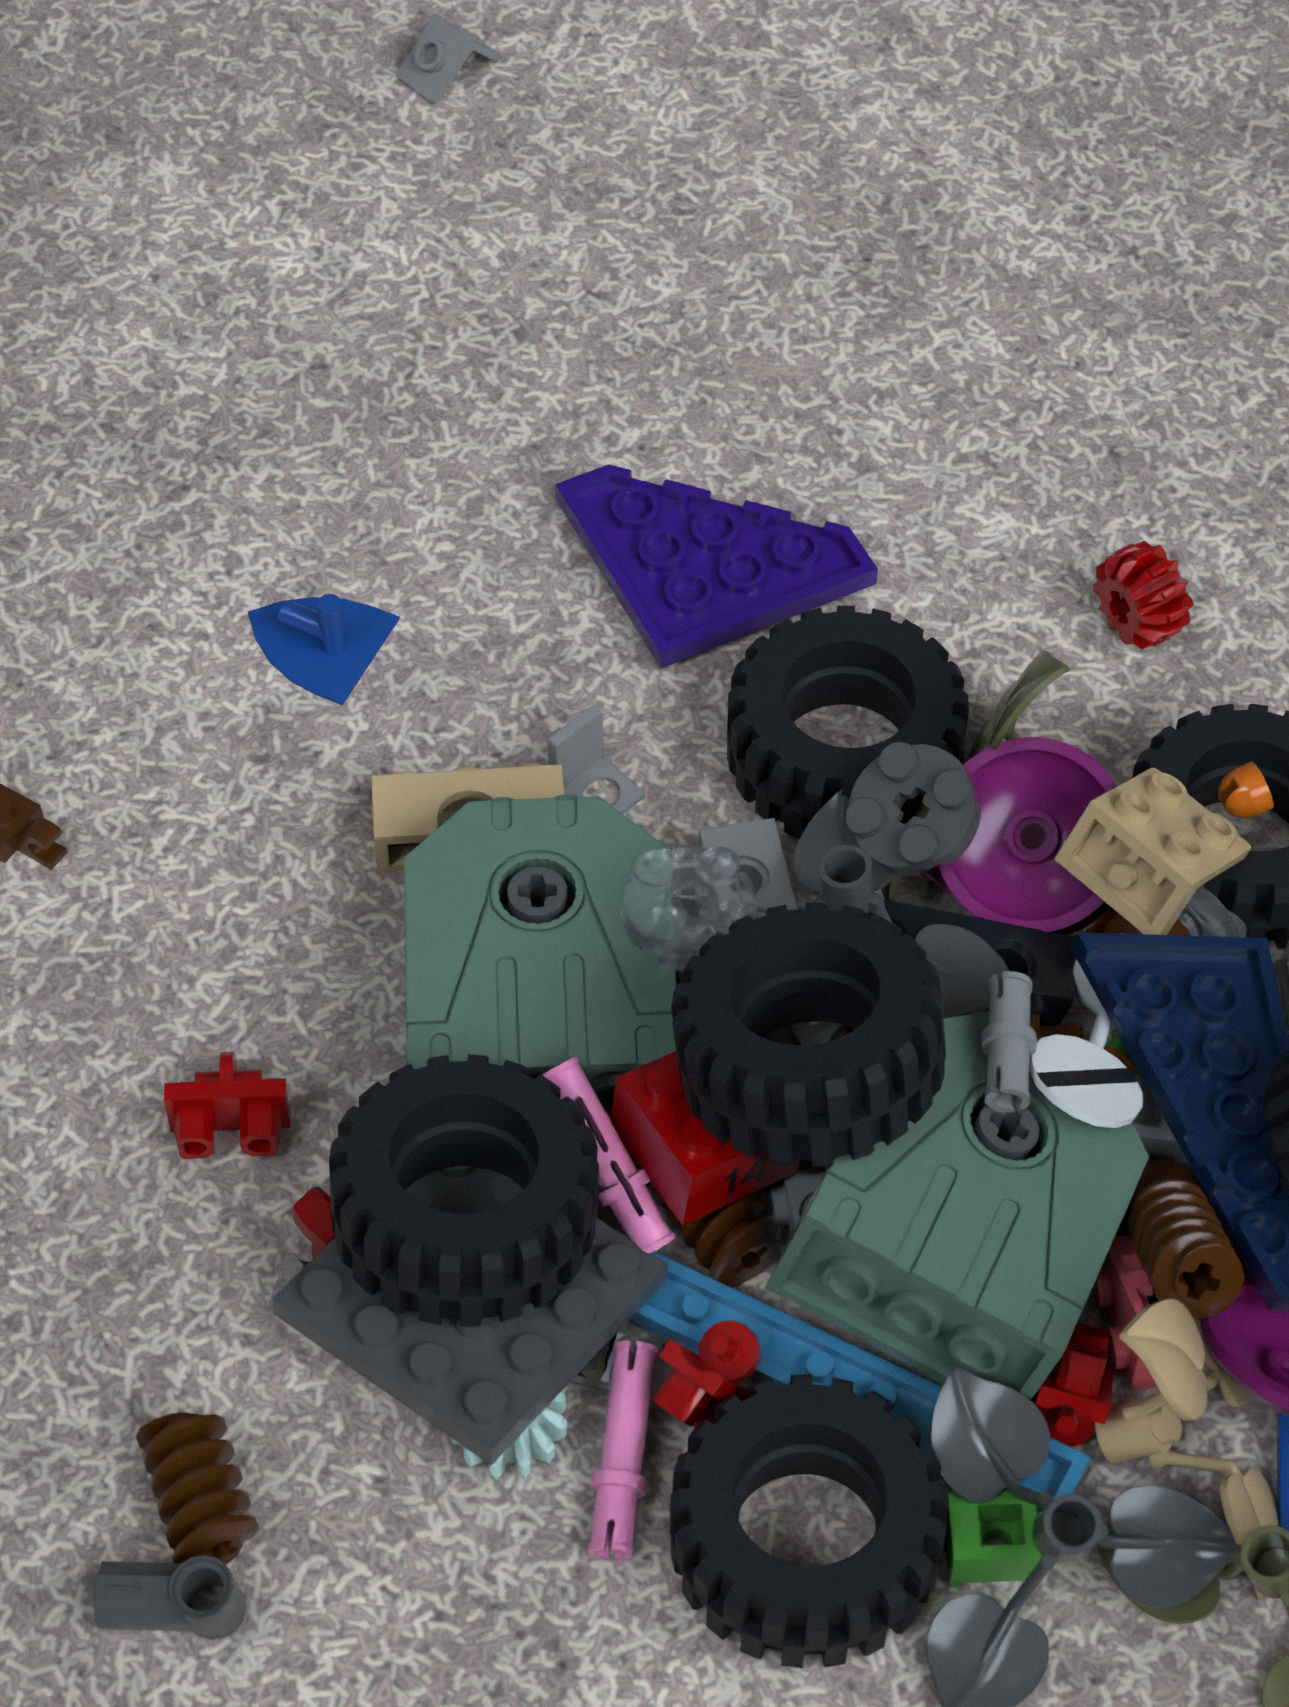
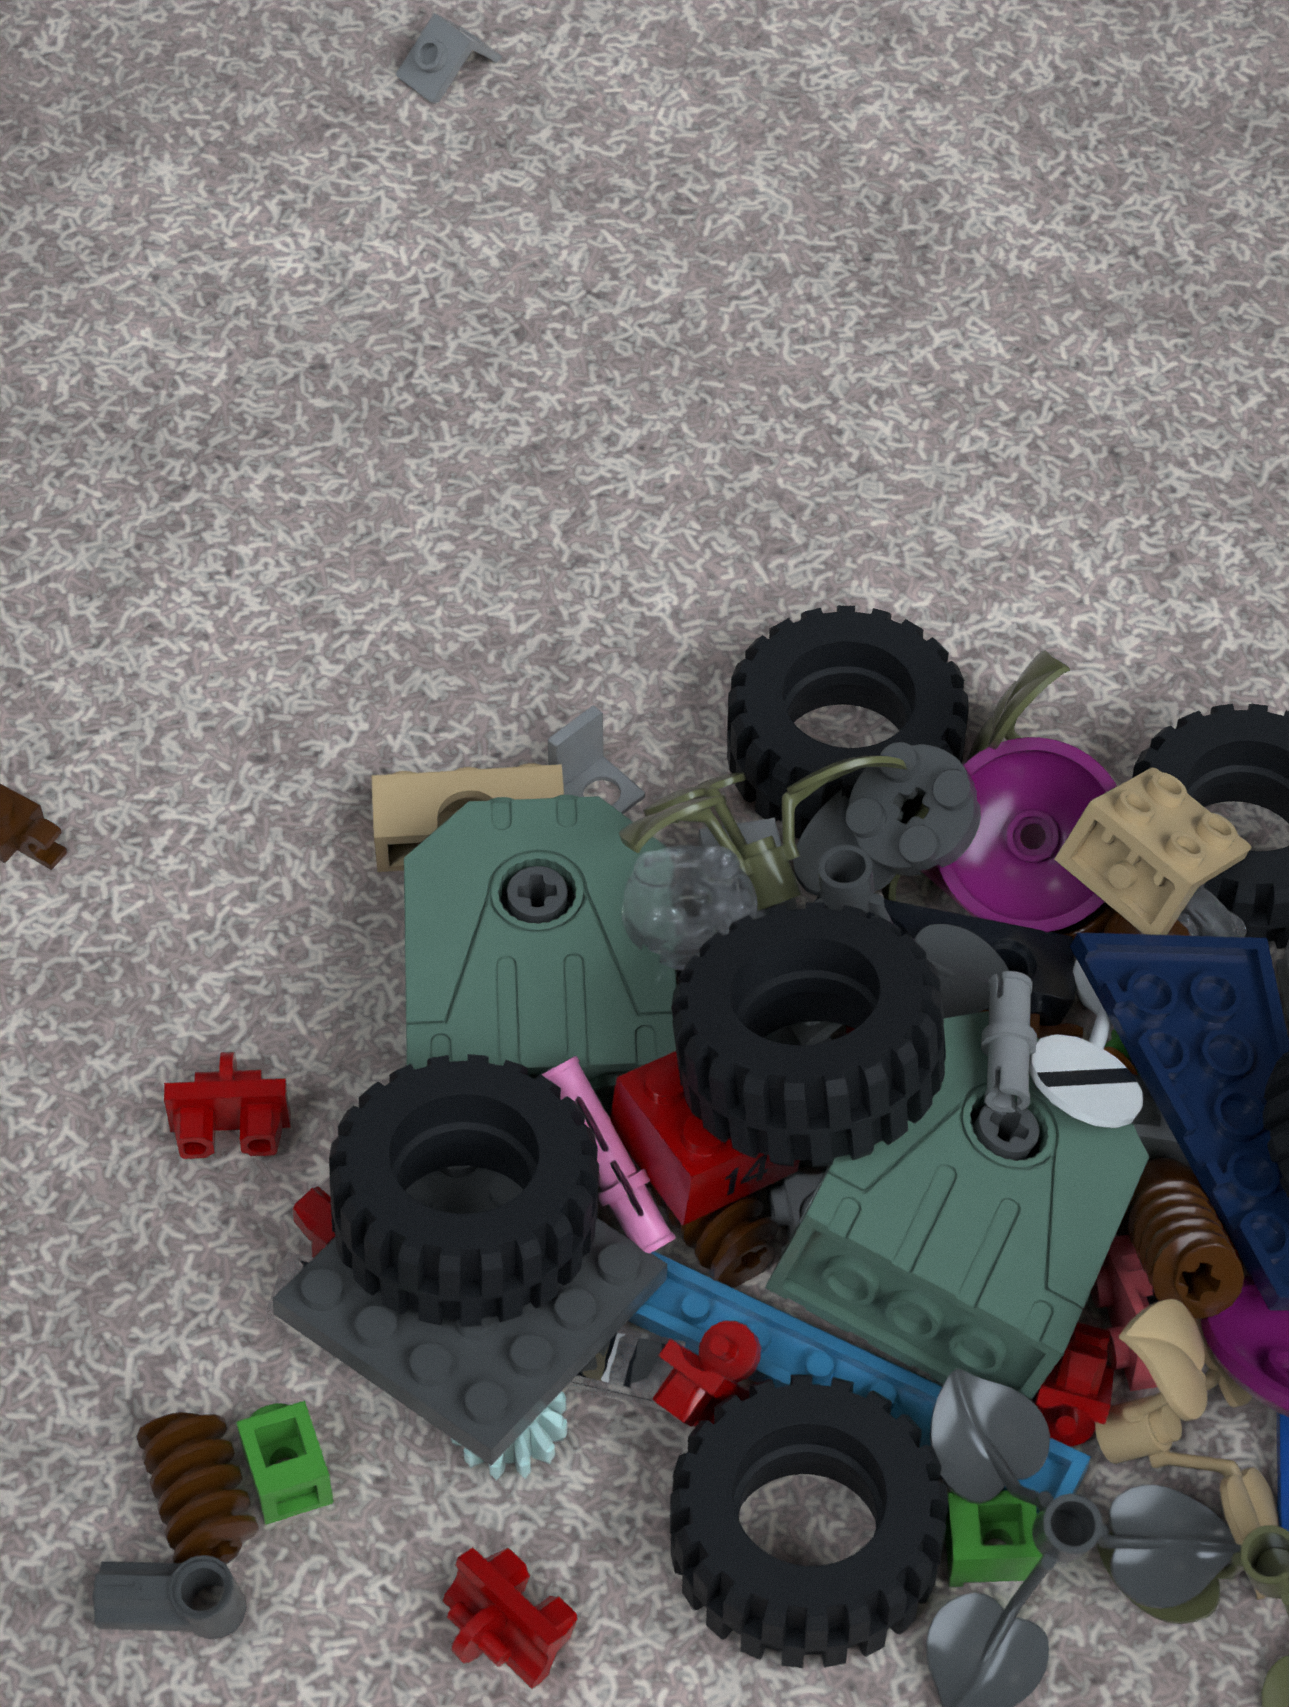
blue shield [248,594,400,706] -> none
dark purple plate [555,464,878,668] -> none
bright pink pin [587,1340,658,1560] -> none
red gear [1093,541,1194,650] -> none
orange hinge [1218,761,1274,819] -> none
none -> bright green brick [236,1400,334,1525]
none -> red hips [443,1547,578,1689]
none -> olive plant [619,755,907,913]

